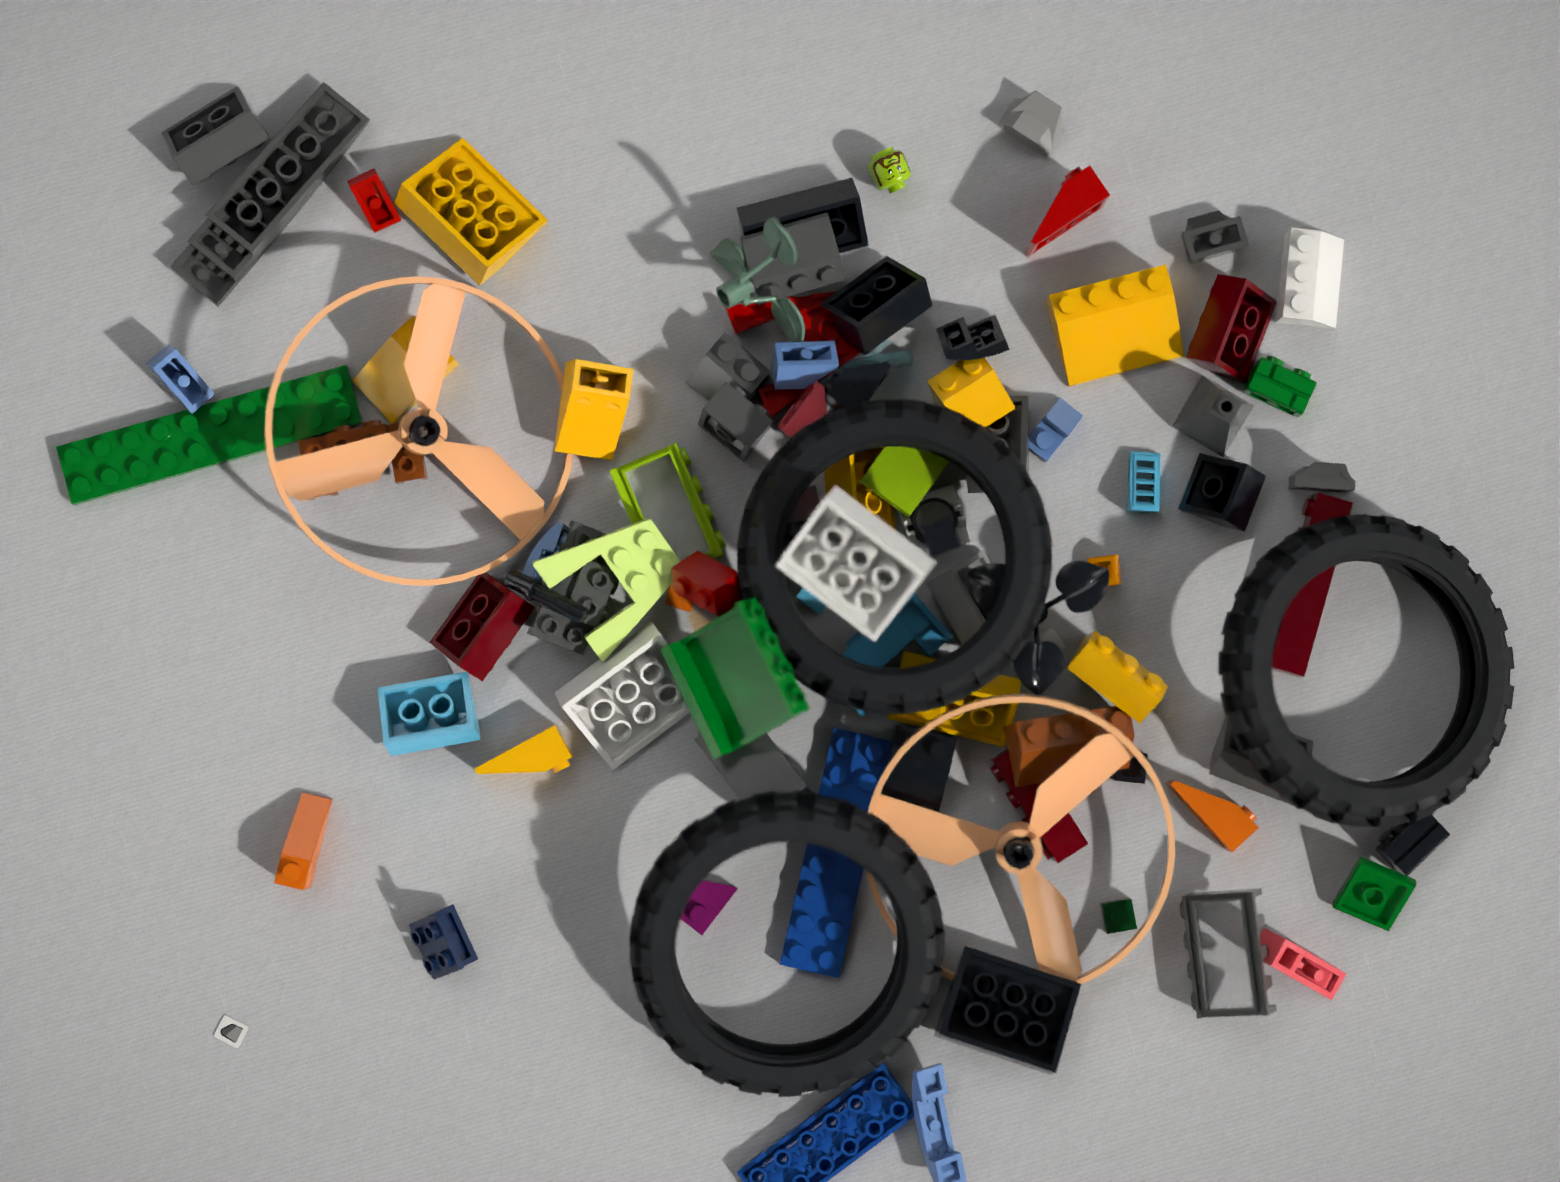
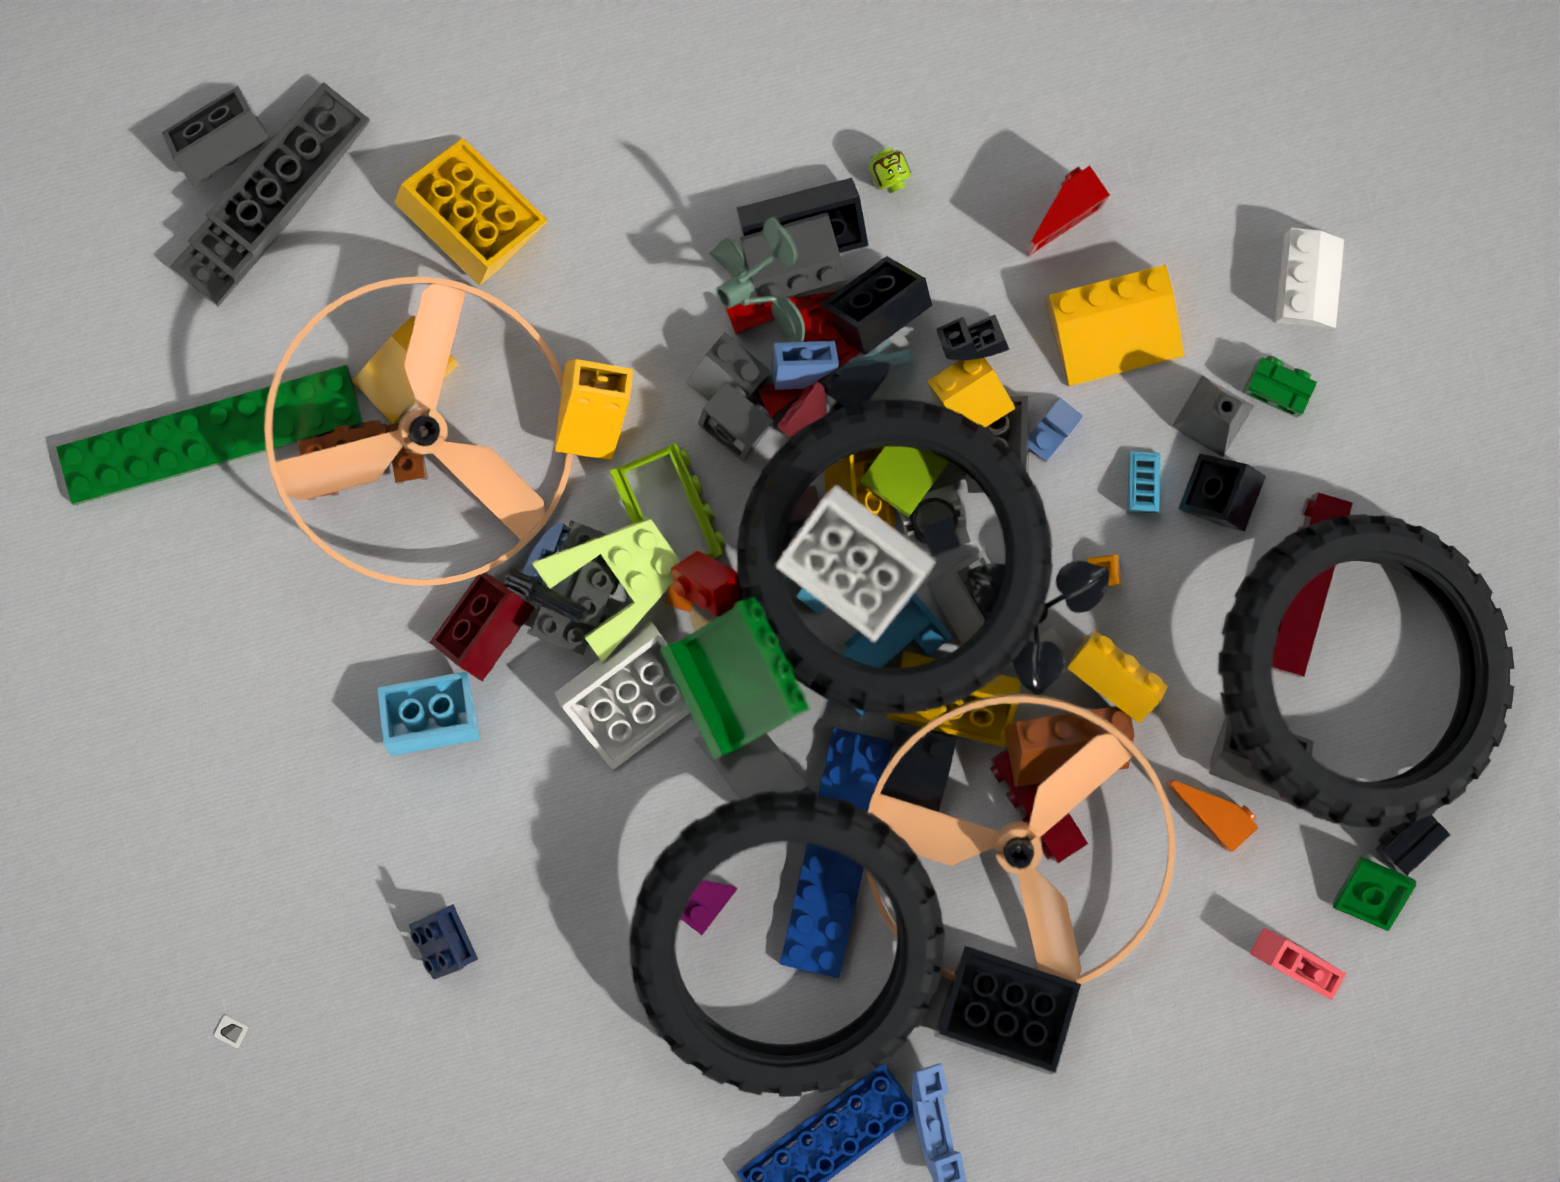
medium blue slope [145,344,215,414] -> none
orange slope [274,792,333,890] -> none
red slope [347,168,401,233] -> none
yellow slope [474,725,574,774] -> none
light grey slope [997,90,1064,157] -> none
dark green plate [1100,898,1137,934] -> none
black tile [1114,753,1148,784] -> none
window [1180,888,1277,1018] -> none
dark grey slope [1181,210,1249,263] -> none
dark red slope [1186,274,1277,384] -> none
dark grey slope [1288,462,1356,493] -> none

